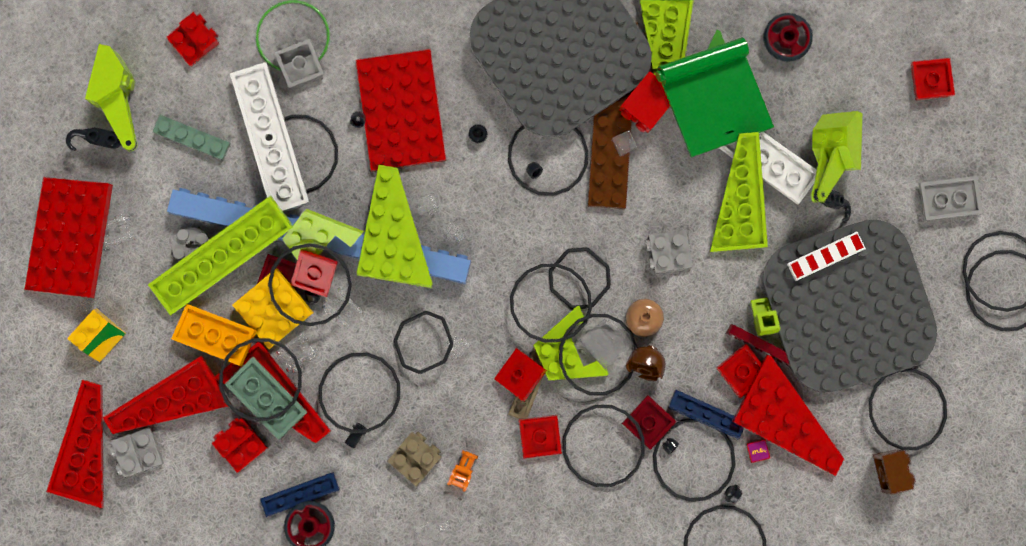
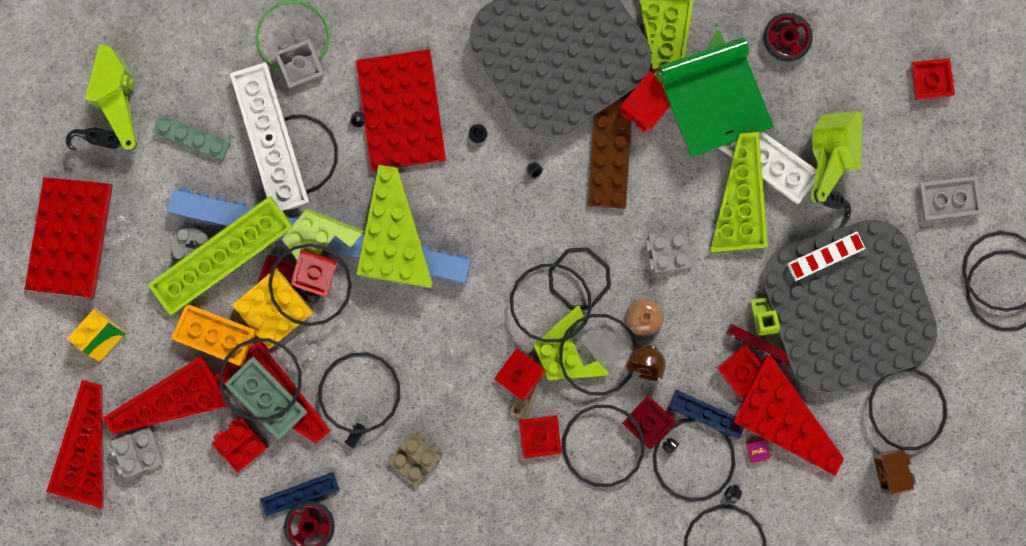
red plate [166,12,220,67] -> none
black piece [393,311,453,374] -> none
orange connector [447,450,478,492] -> none
black piece [508,125,589,196] -> none
clear plate [612,130,638,156] -> none

